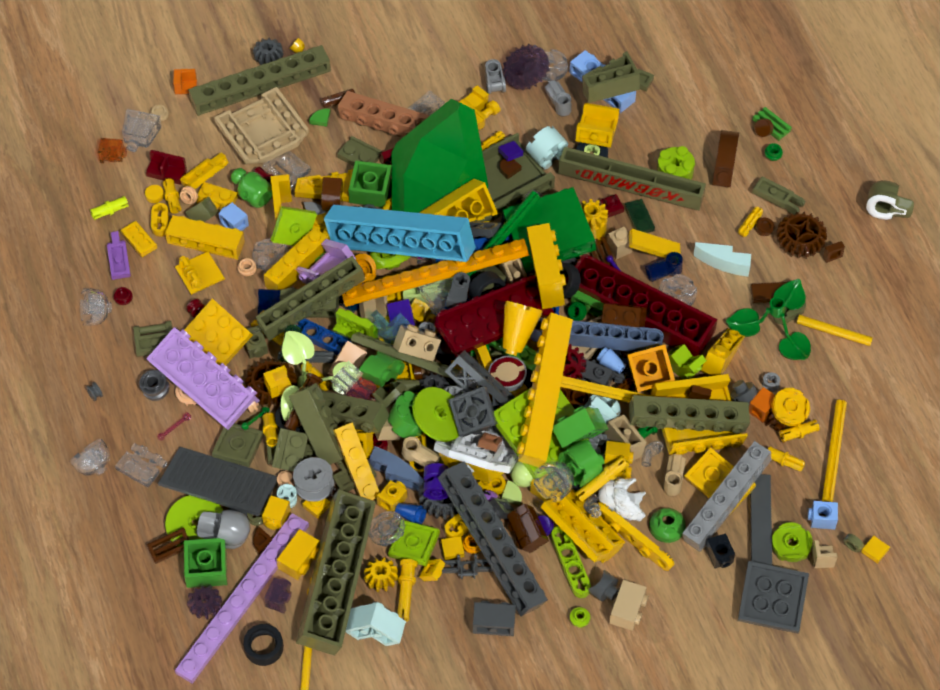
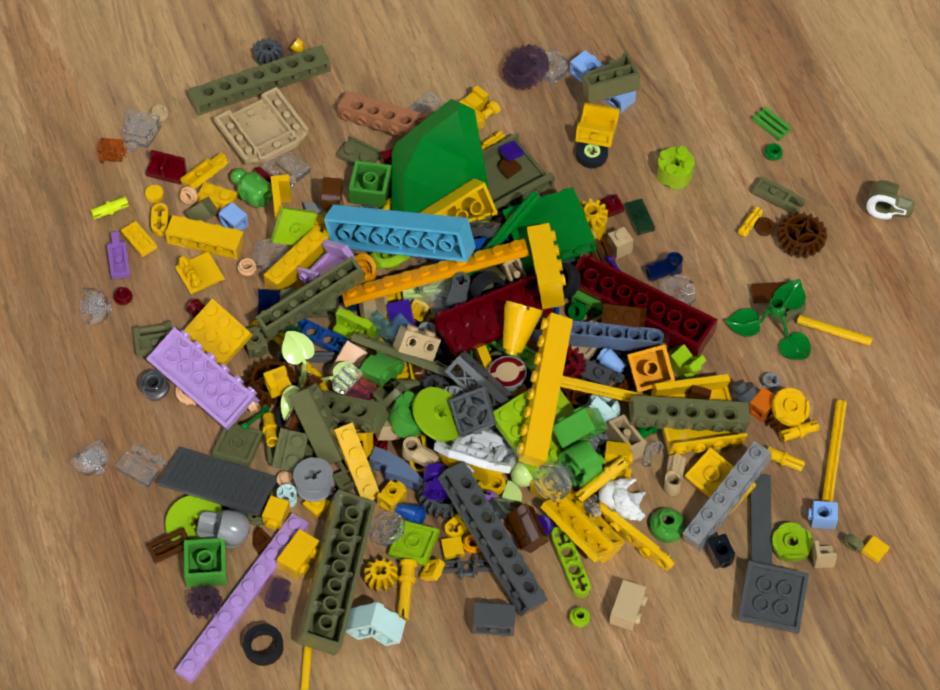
dark grey bush [85,382,103,401] -> none
clear pink hinge [157,413,191,441] -> none
yellow pin [163,179,182,214] -> none
orange panel [173,69,197,94] -> none
yellow wing [295,169,353,202] -> none
bright green tile [309,109,331,127] -> none
reddish brown axle [321,89,355,108] -> none
nougat tile [478,432,503,452] -> none
light grey piece [485,59,506,94] -> none
light aqua brick [526,126,568,170] -> none
light grey piece [545,80,572,116] -> none
olive brick [558,147,706,211] -> none
dark grey piece [589,570,620,601] -> none
yellow tile [629,229,681,262] -> none
olive tile [638,69,654,92] -> none
light aqua slope [694,242,751,277] -> none
yellow slope [701,328,745,376] -> none
reddish brown arch [712,130,739,188] -> none
reddish brown tile [755,118,774,137] -> none
reddish brown tile [822,241,845,263] -> none

